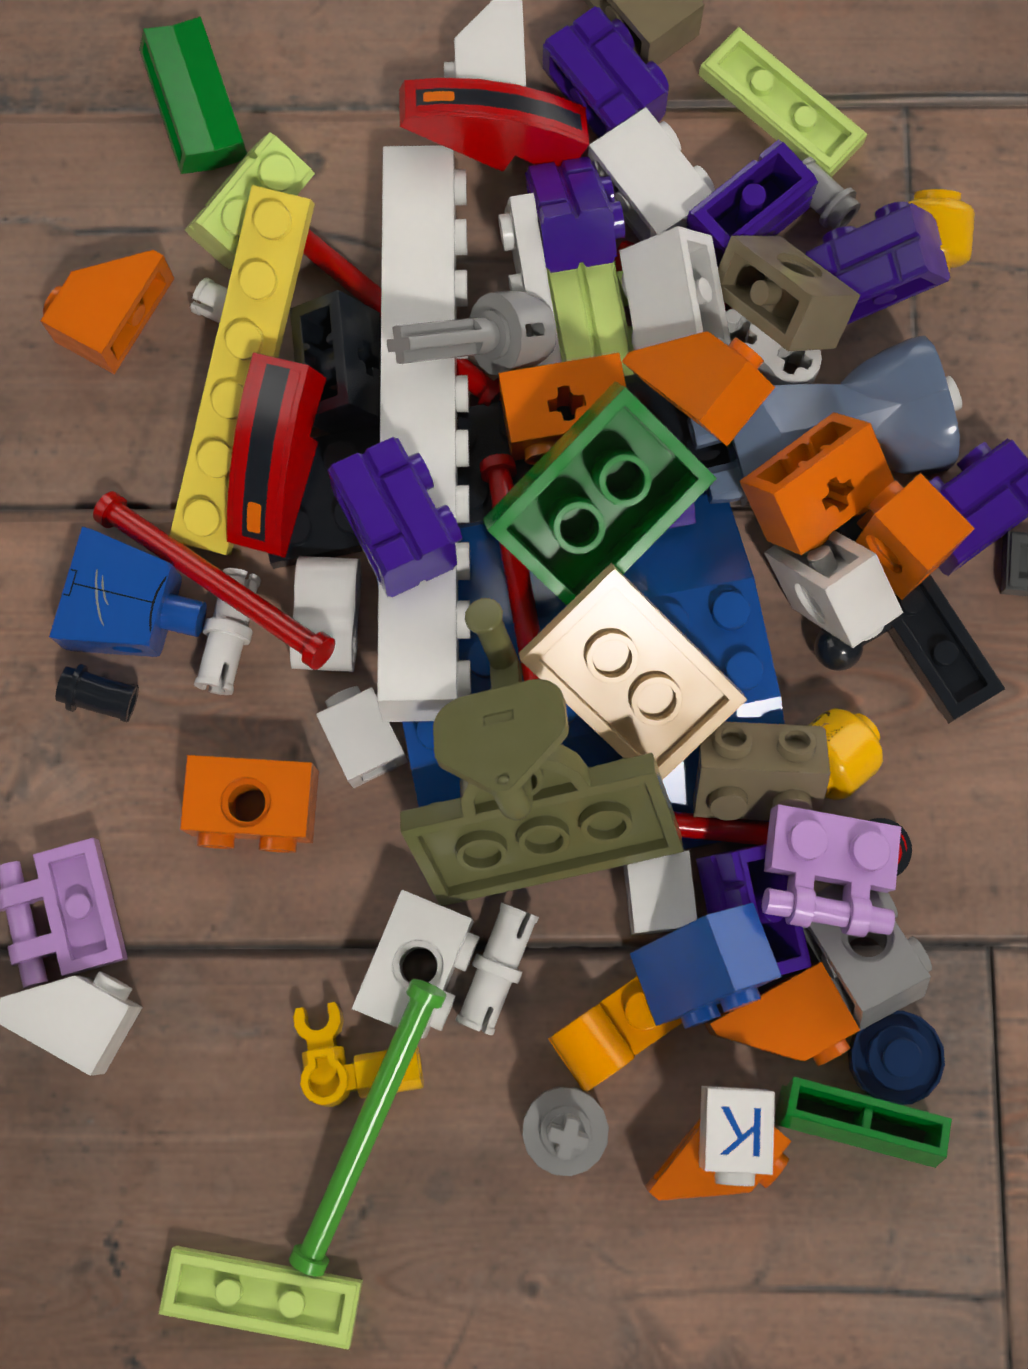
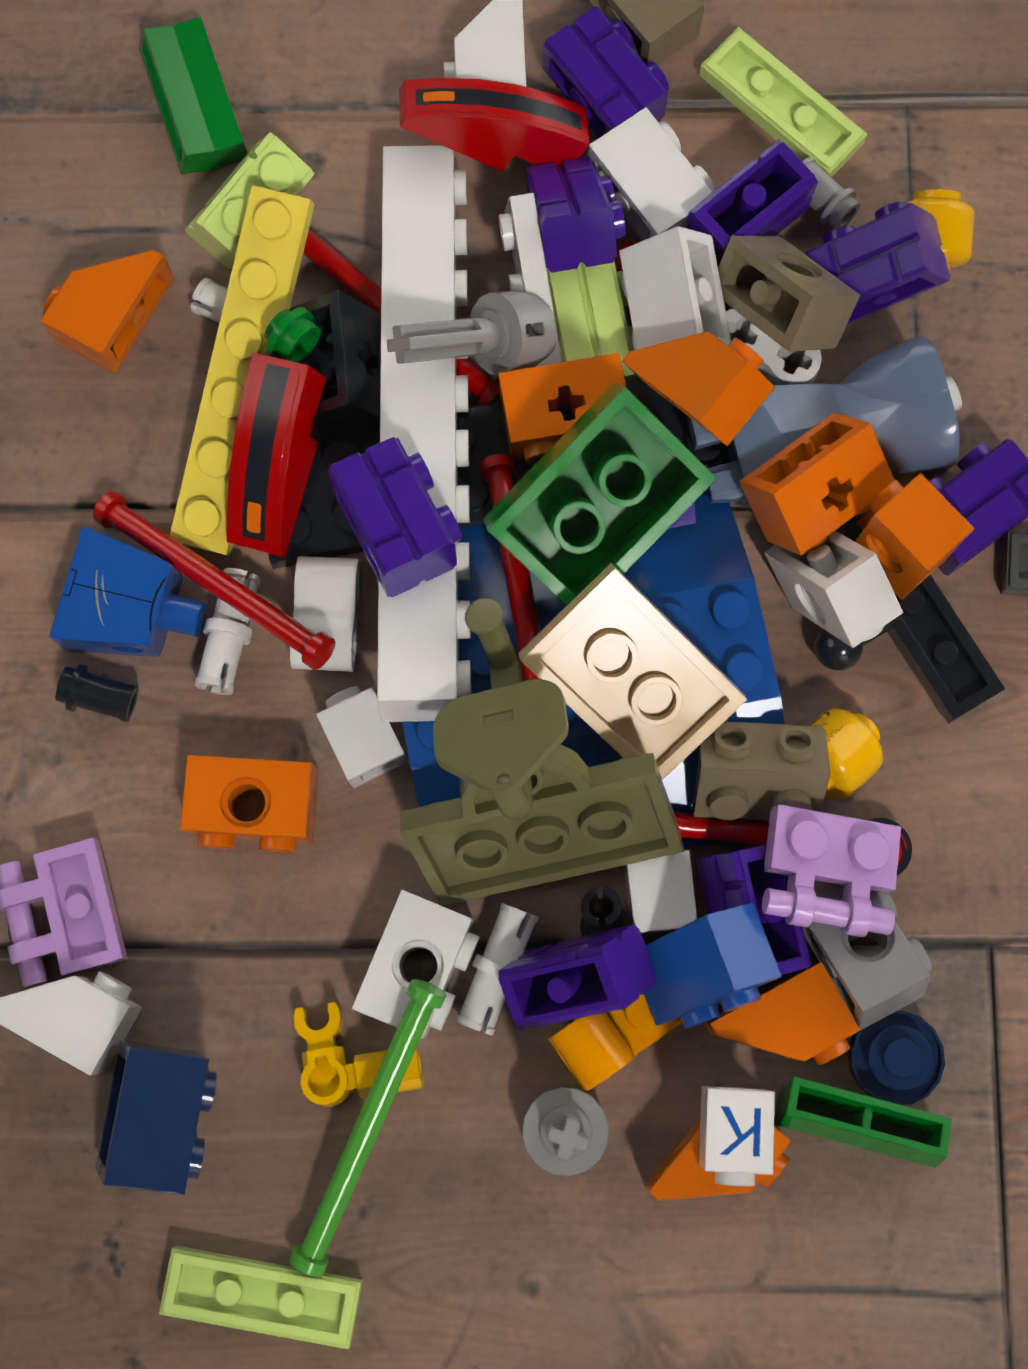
none -> dark blue piece [96,1040,217,1195]
none -> green plate [264,307,321,363]
none -> dark purple brick [498,924,657,1030]
none -> black pin [580,887,630,936]

